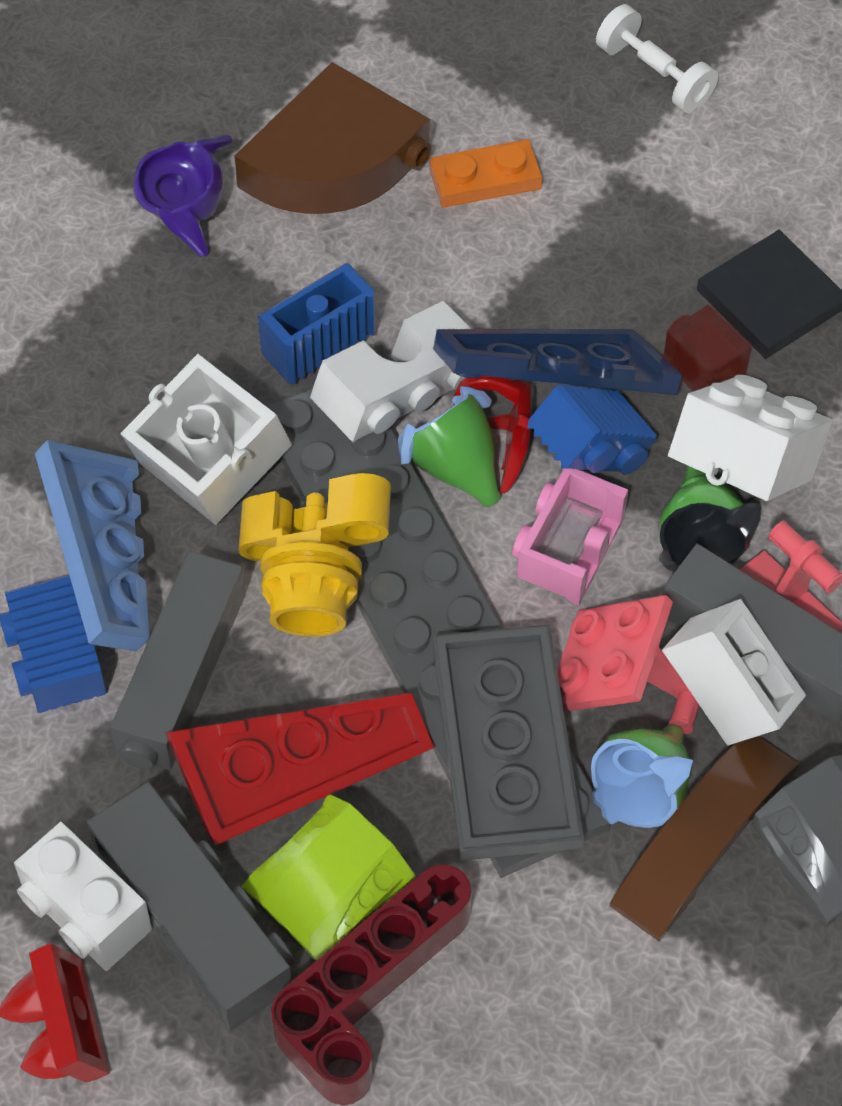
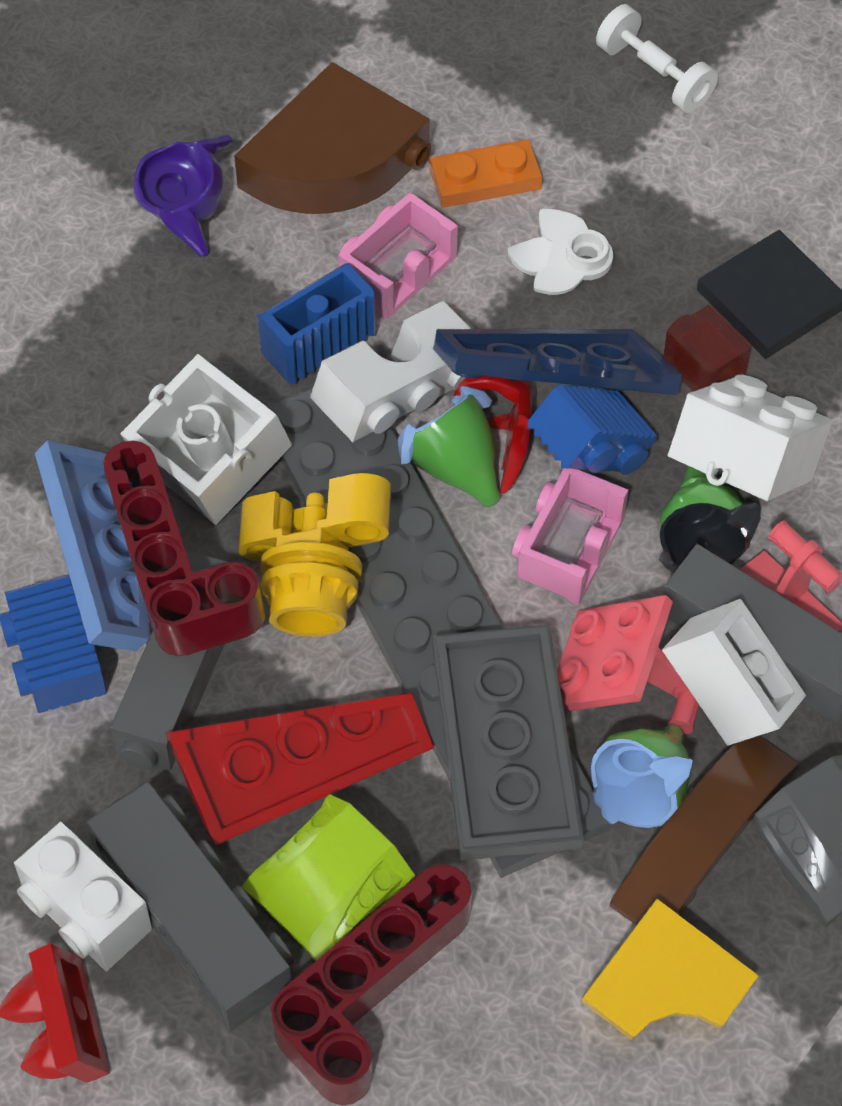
none -> dark red beam [103,440,265,656]
none -> bright pink window [338,192,458,320]
none -> white plate [507,209,613,295]
none -> yellow tile [581,899,759,1040]

